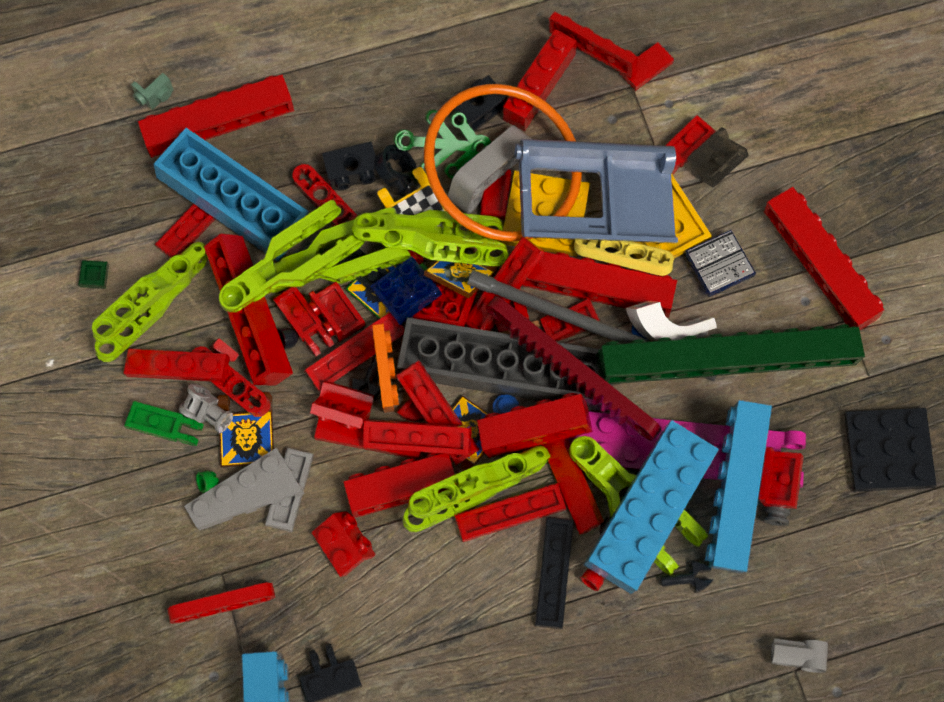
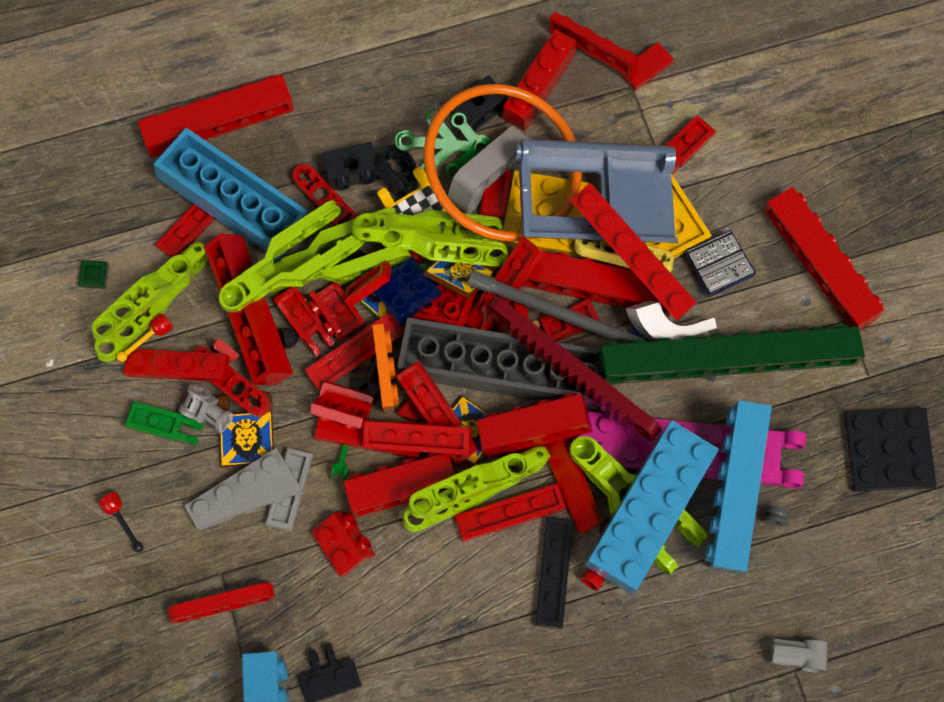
sand green bracket [131,73,174,110] -> none
green hinge [196,470,219,493] -> none
blue plate [493,395,519,414] -> none
black bar [660,562,713,593] -> none
clear smoke bracket [687,127,749,188] -> none
red bracket [758,447,804,509] -> none
none -> hinge [98,491,144,552]
none -> hinge [116,313,173,362]
none -> green hand [331,444,348,483]
none -> red tile [344,260,392,308]
none -> red brick [570,183,697,321]

